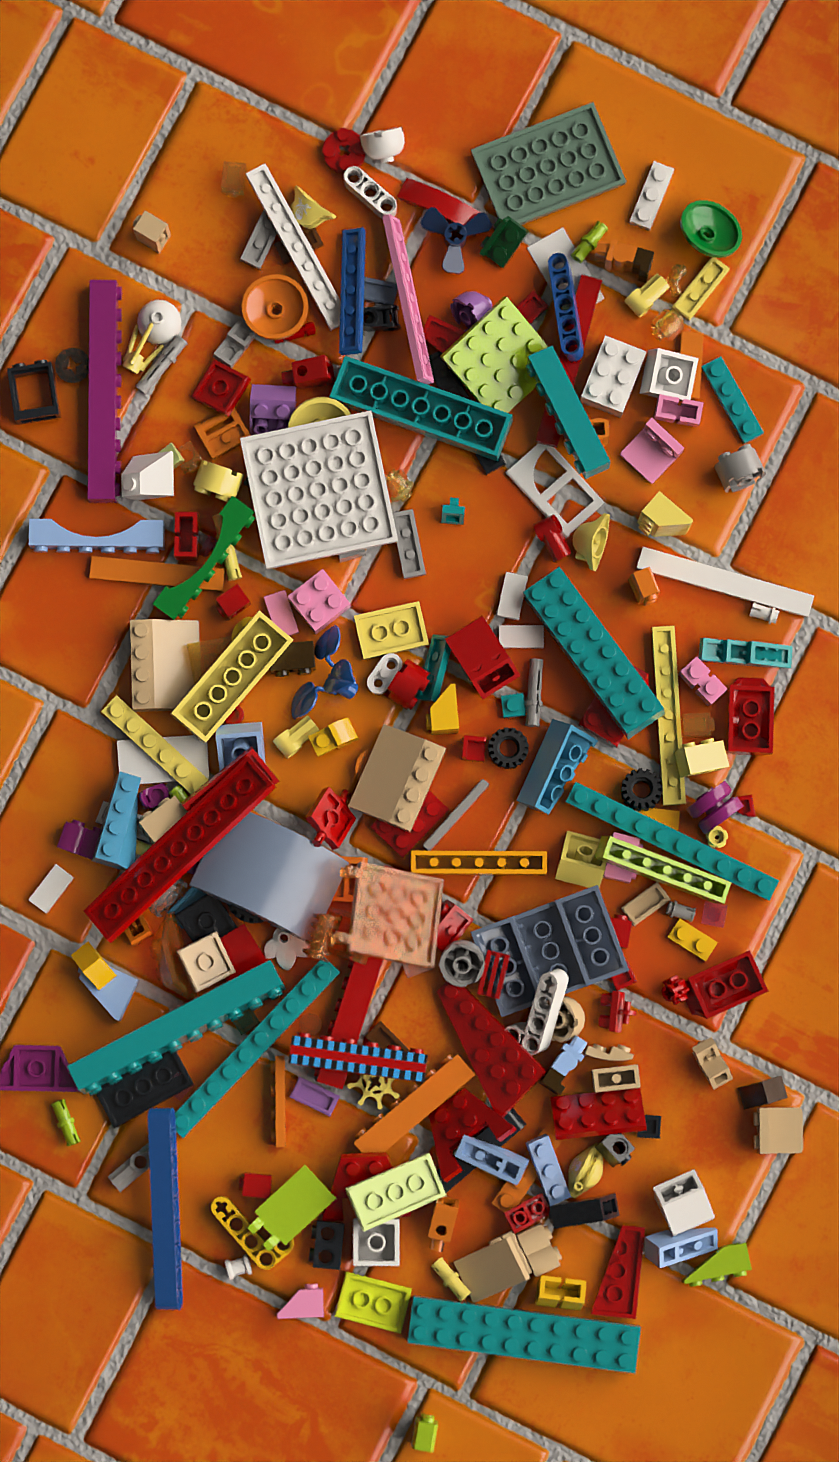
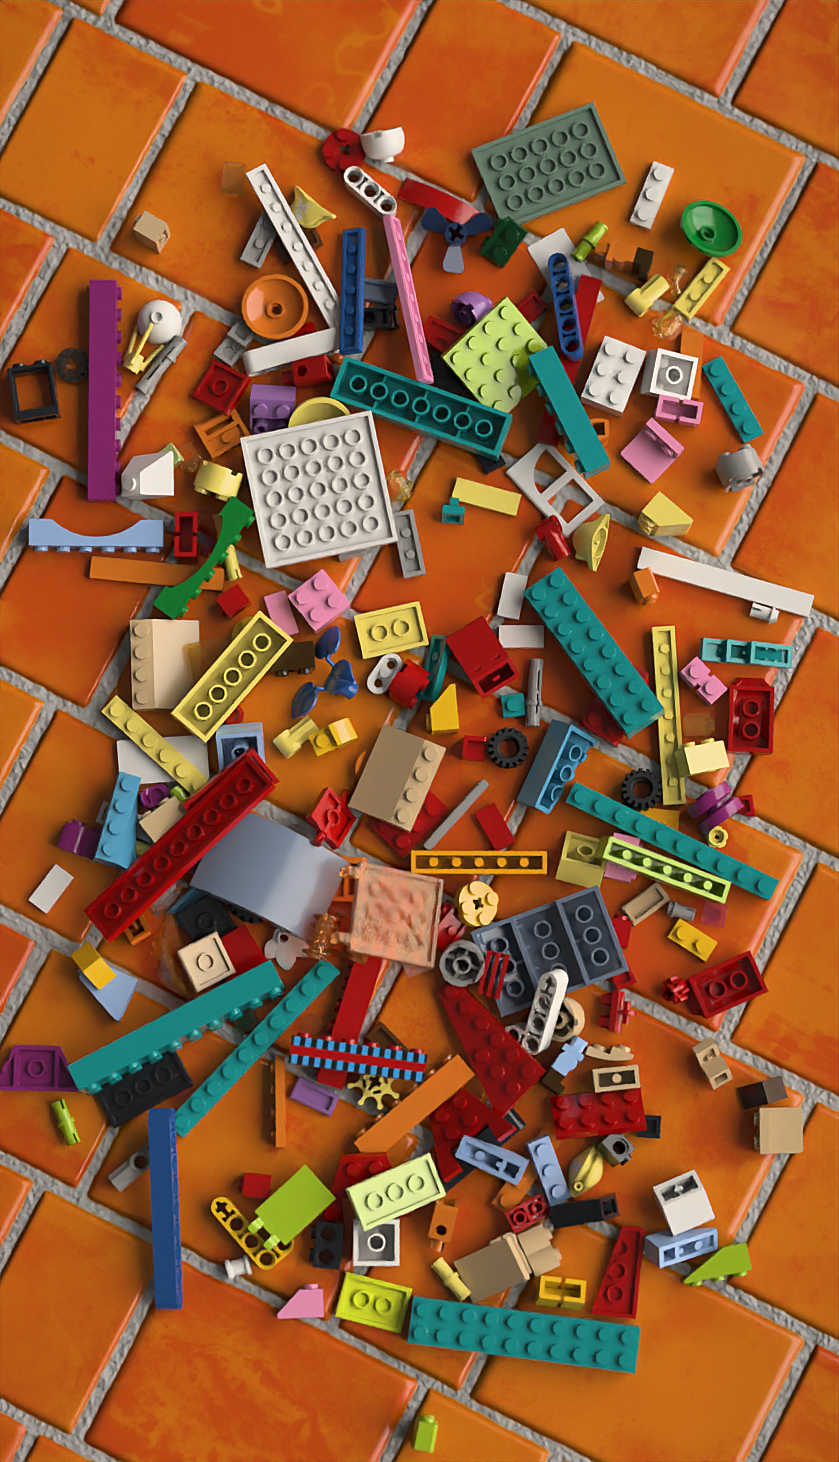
none -> white beam [242,326,340,377]
none -> light yellow tile [452,477,521,517]
none -> yellow plate [454,881,499,927]
none -> red tile [474,803,516,851]

